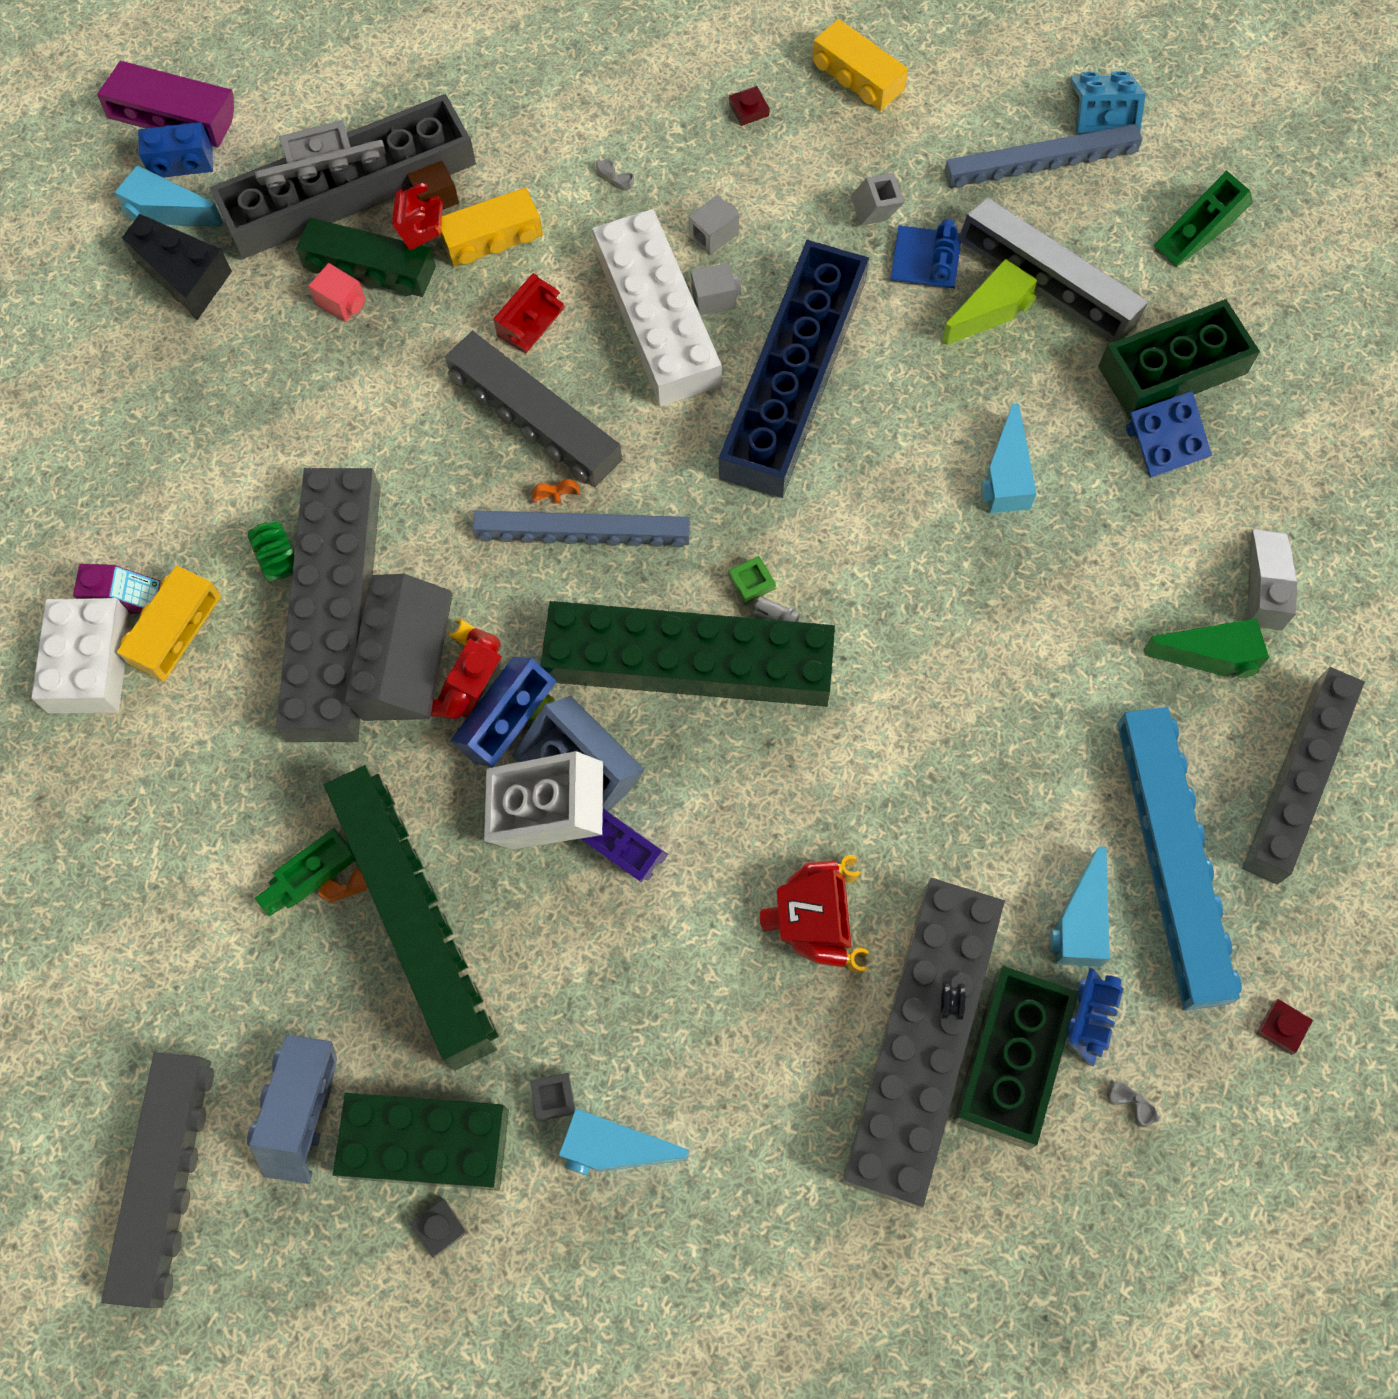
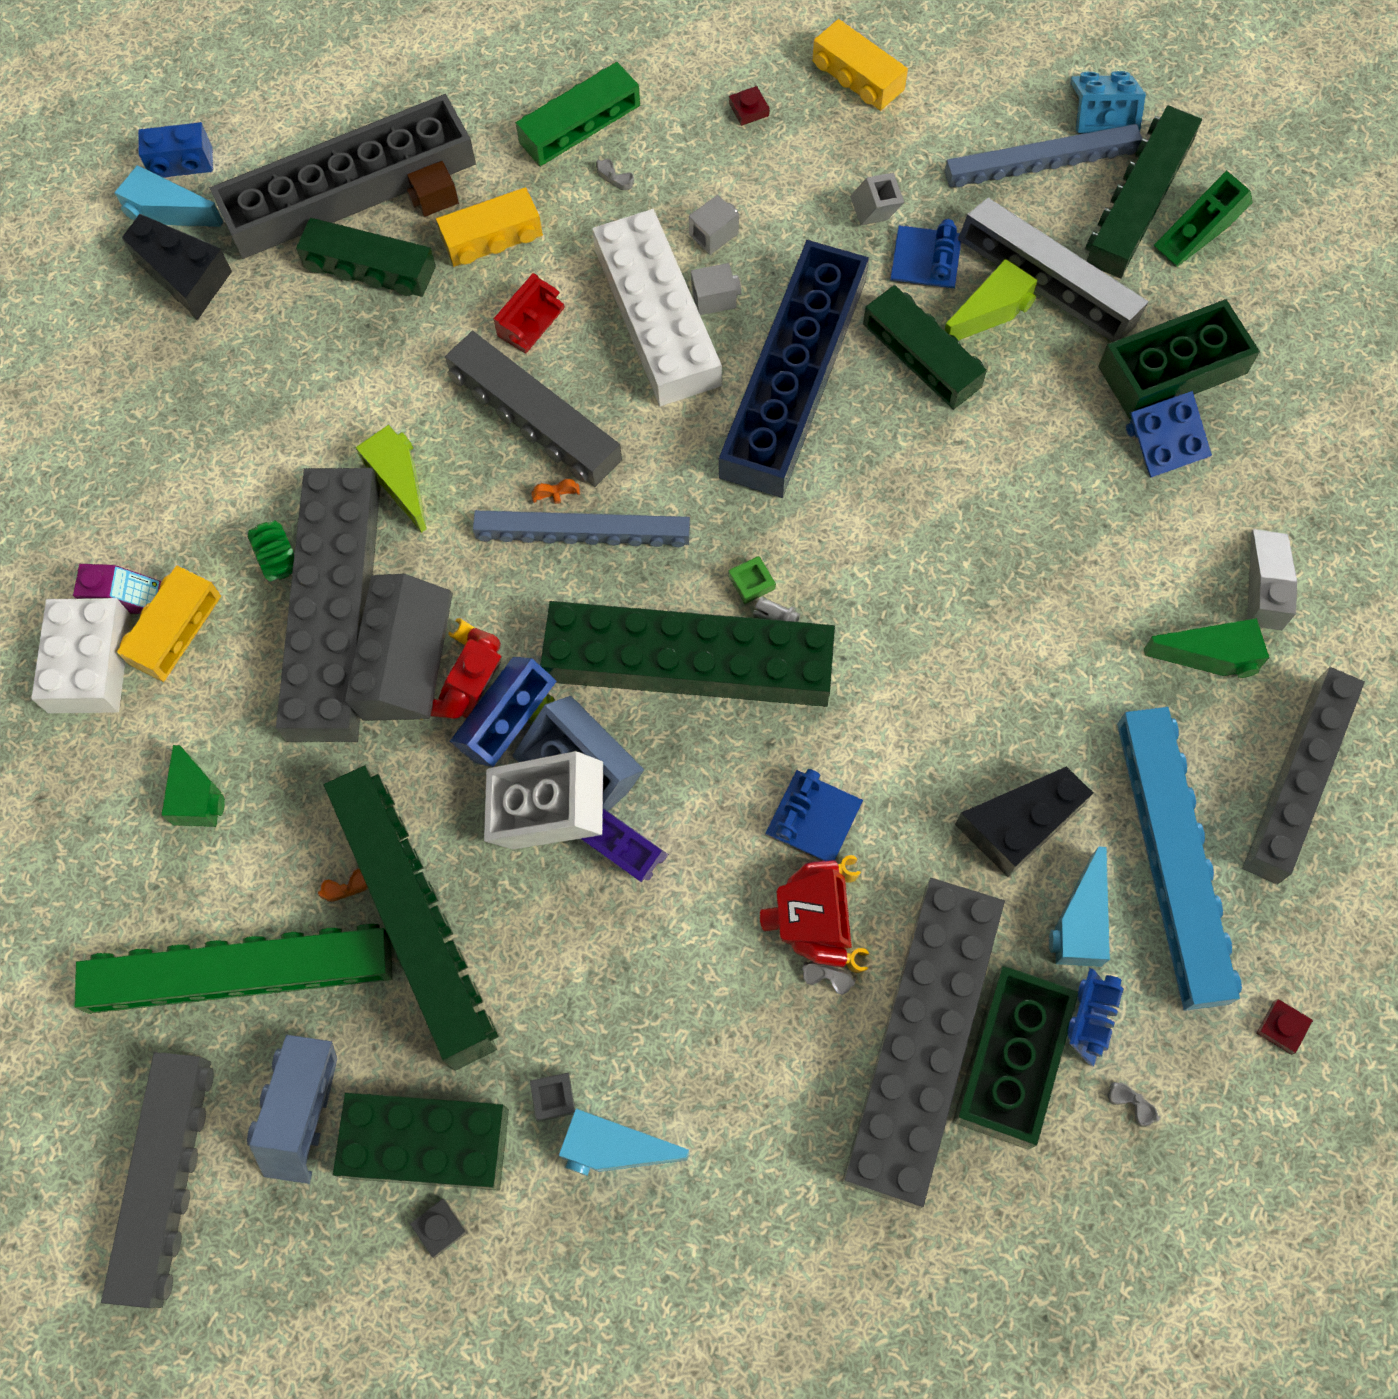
magenta brick [97,60,234,148] -> none
light grey bracket [254,120,386,188] -> none
green hinge [255,828,356,917] -> none
coral brick [308,263,366,322] -> none
red hinge [392,183,443,250] -> none
black bush [940,982,966,1020] -> none
medium azure slope [981,404,1037,513] -> none
none -> green brick [74,924,393,1014]
none -> green slope [161,745,225,827]
none -> lime slope [355,424,427,533]
none -> green brick [515,62,640,167]
none -> blue hinge [765,769,863,861]
none -> light grey piece [802,961,856,995]
none -> dark green brick [863,284,987,410]
none -> black wedge [955,766,1094,877]
none -> dark green brick [1085,105,1203,279]

